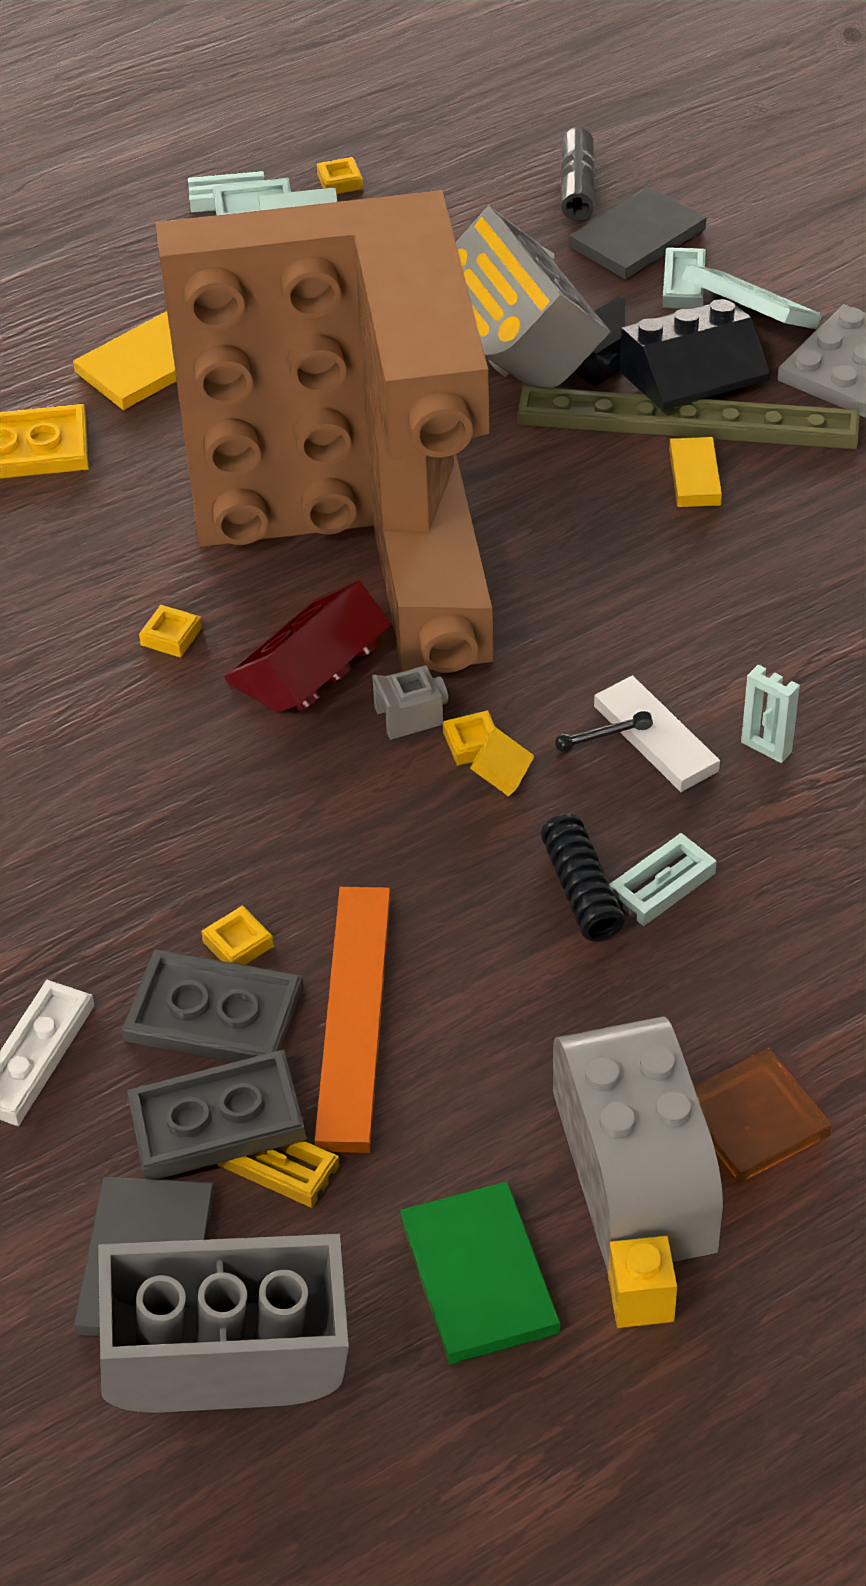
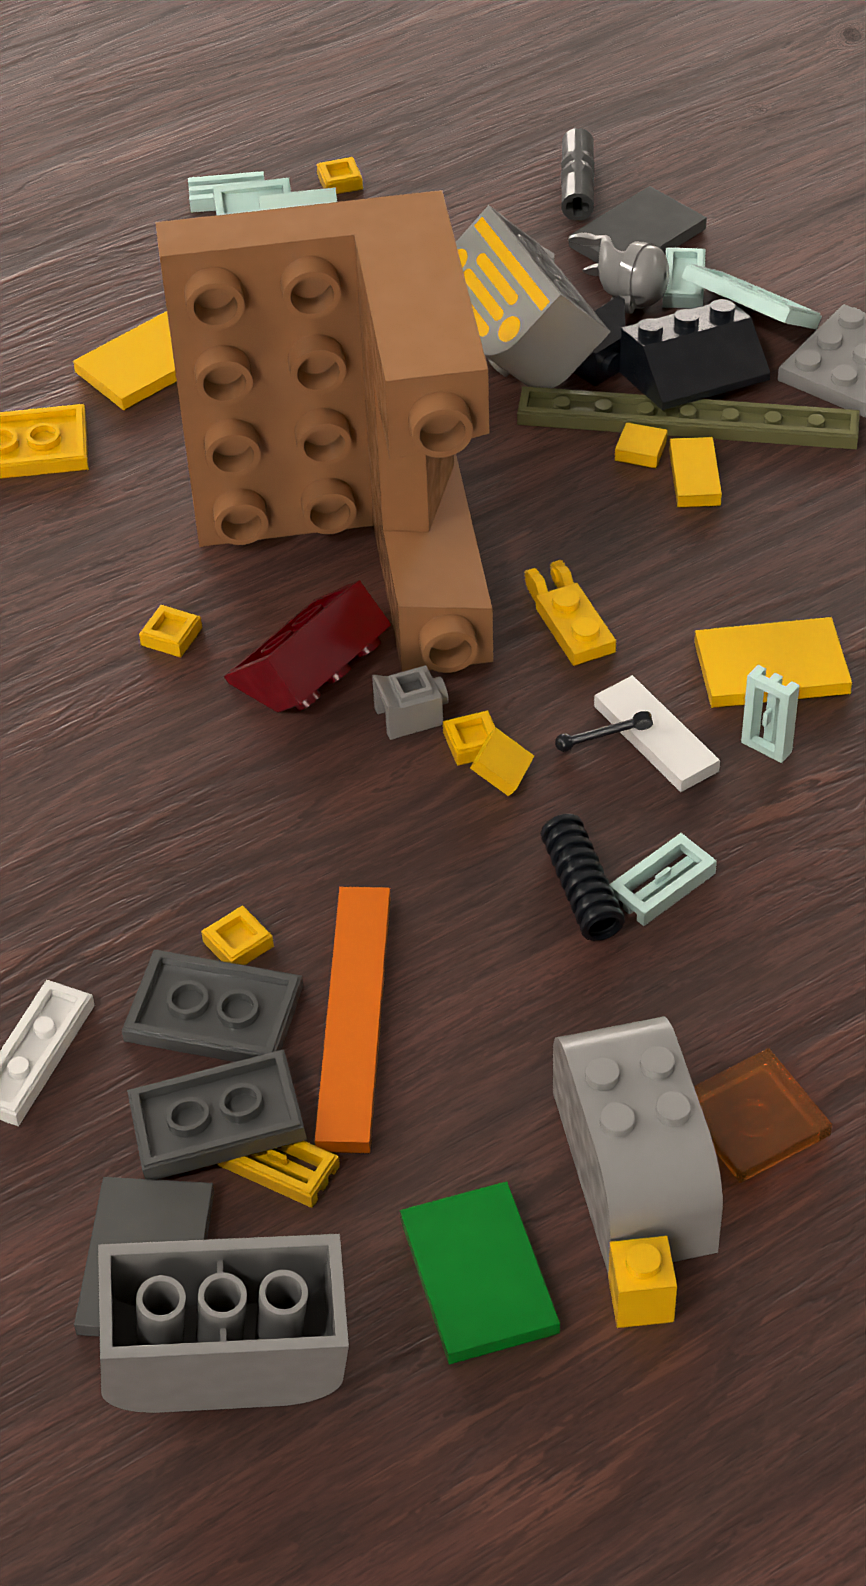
none -> yellow hinge [524,560,616,666]
none -> light grey hair [568,232,669,313]
none -> yellow tile [615,422,667,468]
none -> yellow tile [694,617,852,708]

